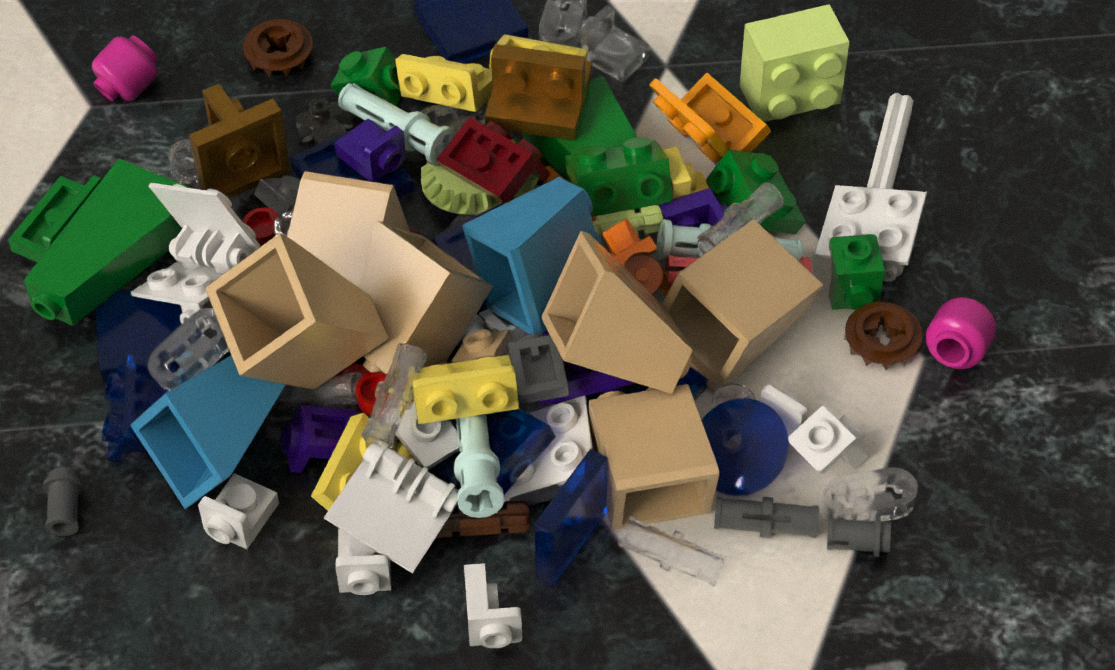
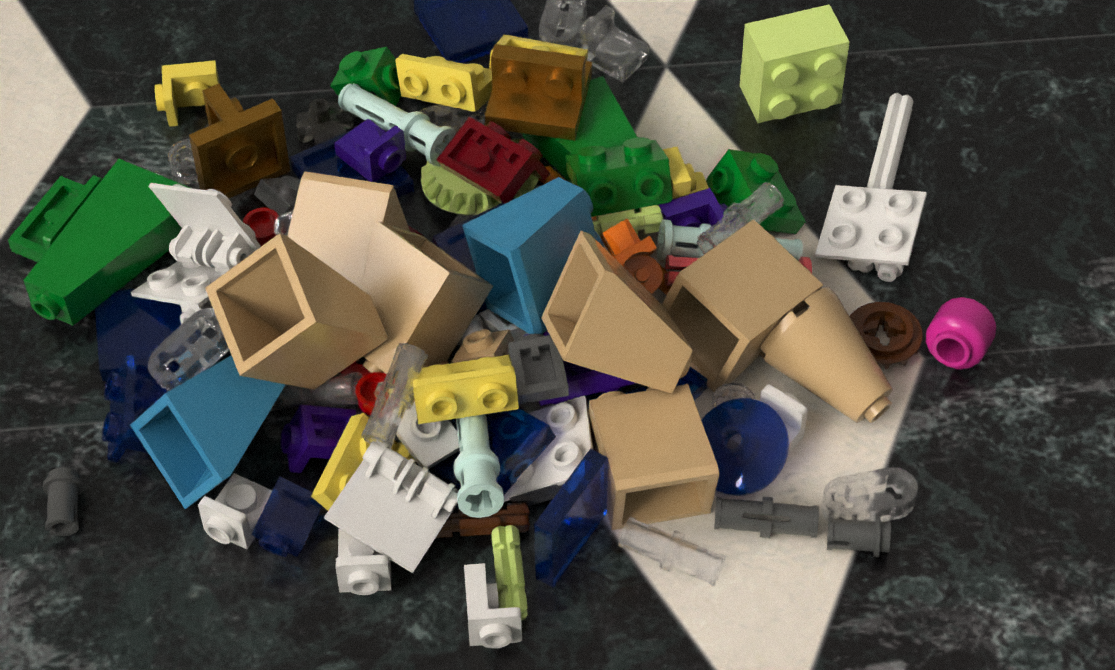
dark pink head [92,35,158,102] -> none
reddish brown gear [243,19,313,77] -> none
light orange bracket [649,73,771,165] -> none
white bracket [788,405,868,474] -> none
green bracket [829,234,885,310] -> none
none -> light yellow bracket [155,60,220,127]
none -> clear blue bracket [251,477,322,557]
none -> yellowish green axle [491,525,528,621]
none -> tan cone [759,287,893,423]

